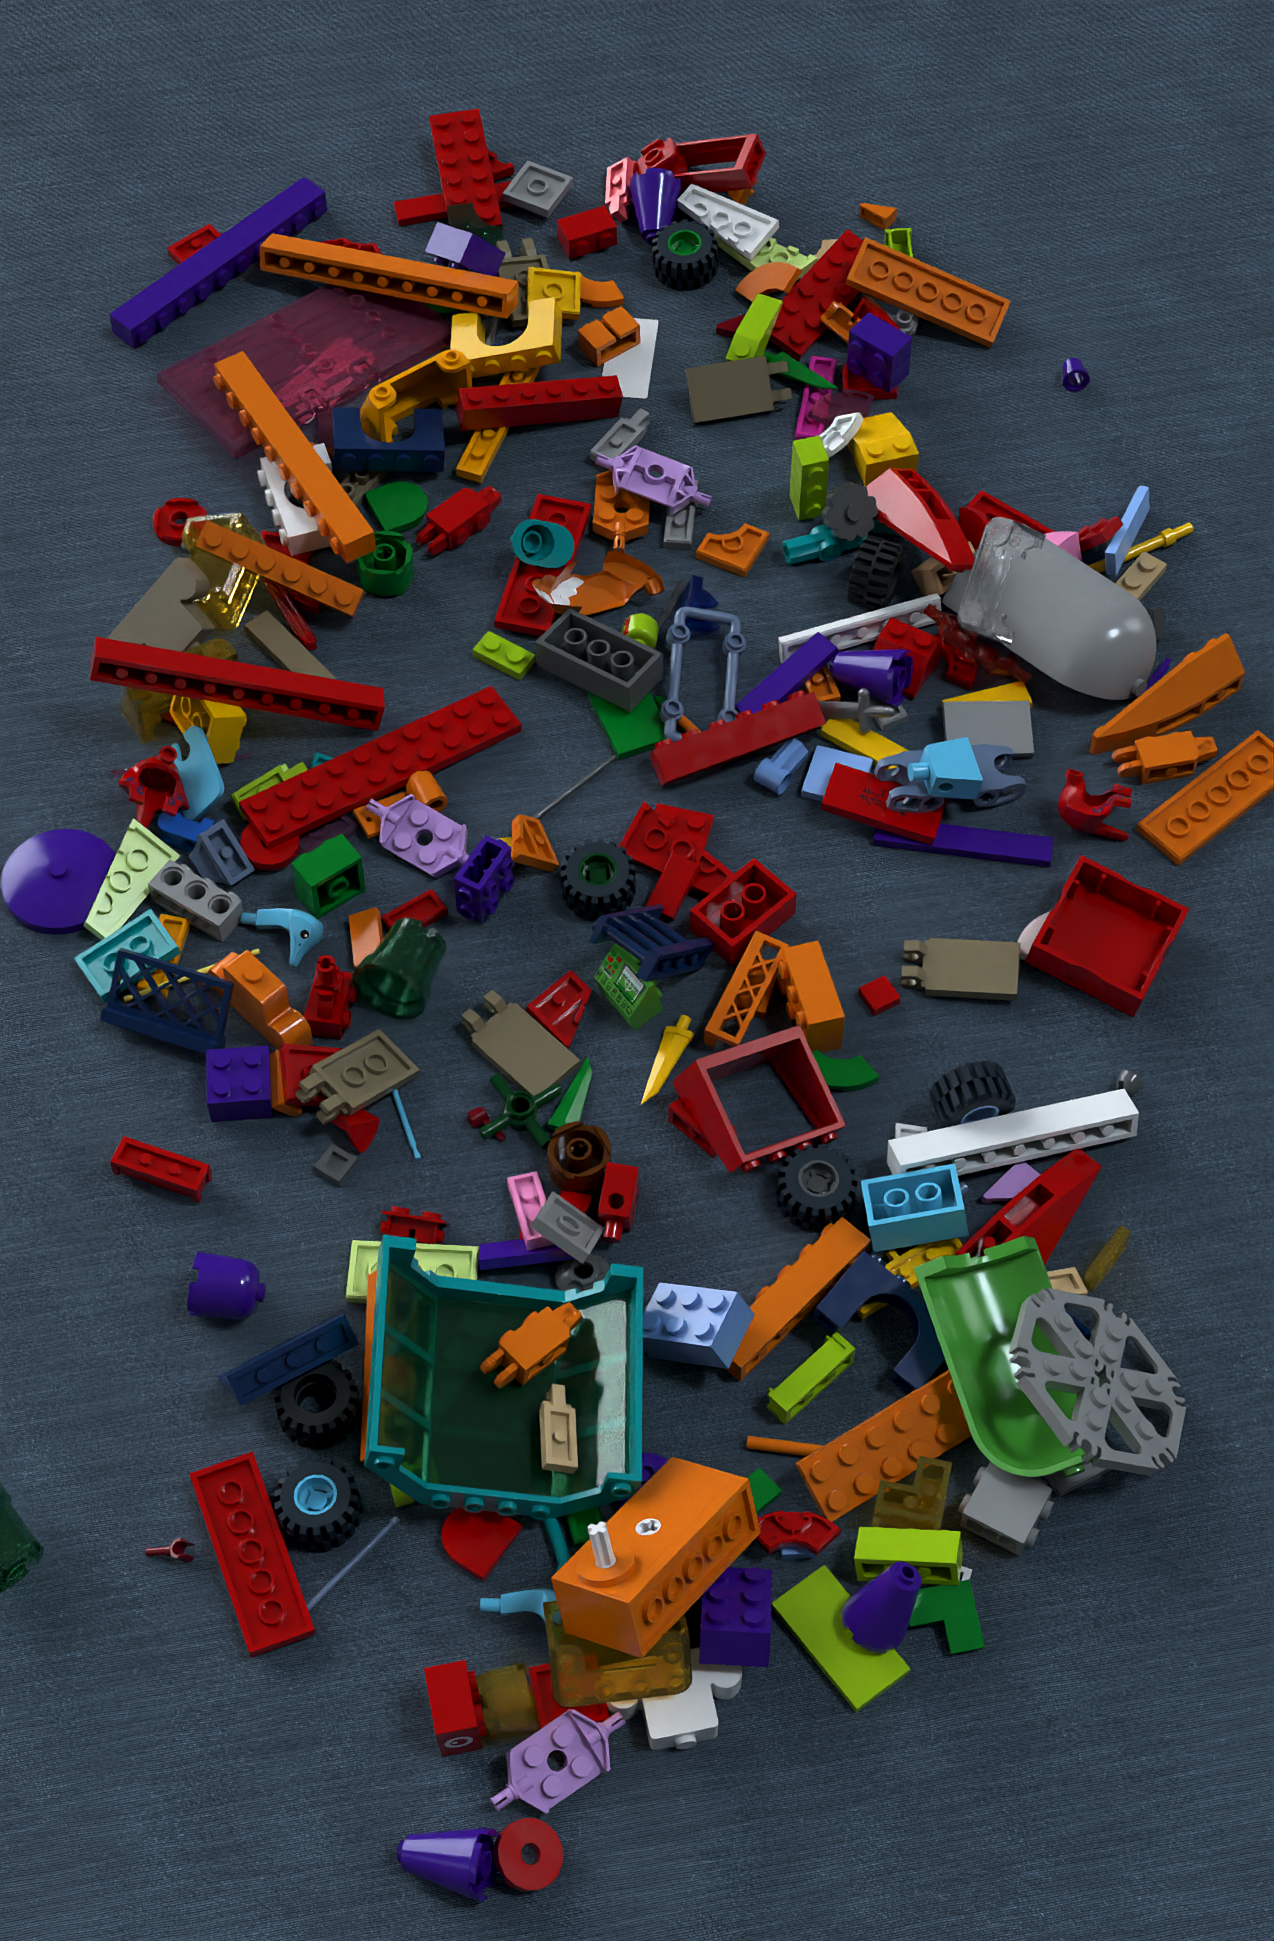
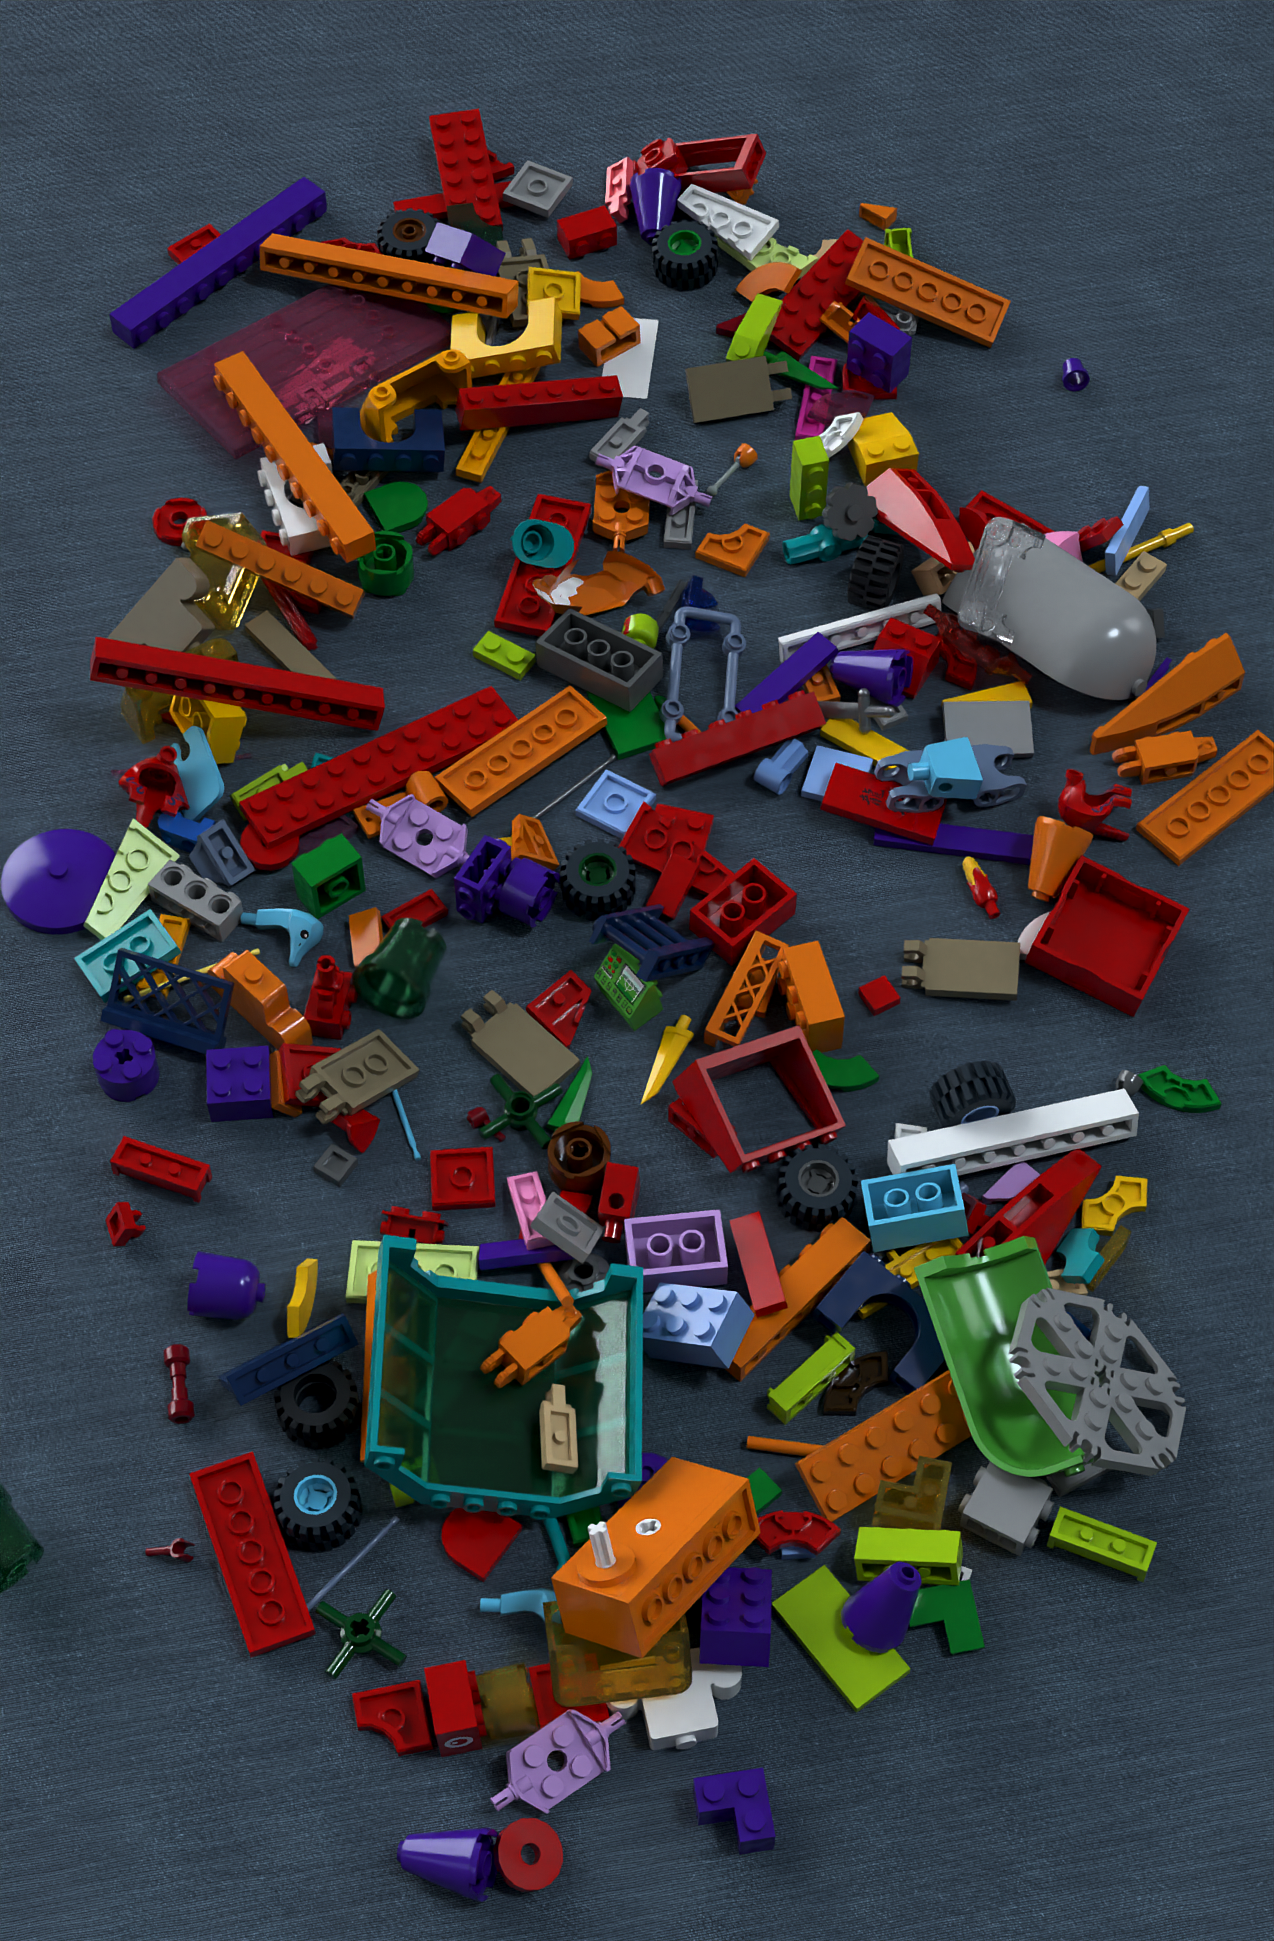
none -> dark purple brick [93,1029,160,1102]
none -> red tile [105,1202,146,1246]
none -> dark red piece [163,1344,195,1424]
none -> yellow tile [287,1258,318,1338]
none -> dark green bar [316,1589,407,1680]
none -> red tile [352,1680,433,1756]
none -> black wheel [377,208,439,265]
none -> red tile [430,1147,496,1211]
none -> orange plate [435,685,608,817]
none -> dark purple brick [494,857,561,927]
none -> orange bar [536,1262,574,1308]
none -> light blue tile [575,769,656,839]
none -> lavender brick [624,1209,728,1293]
none -> dark purple brick [693,1767,776,1855]
none -> hinge [707,443,758,496]
none -> red tile [729,1211,788,1318]
none -> dark brown tile [823,1351,888,1416]
none -> red piece [962,856,1001,919]
none -> red tile [962,1192,992,1234]
none -> orange cone [1027,816,1094,902]
none -> lime container [1047,1506,1157,1582]
none -> teal tile [1056,1228,1105,1284]
none -> yellow tile [1081,1176,1147,1236]
none -> green tile [1138,1065,1222,1113]

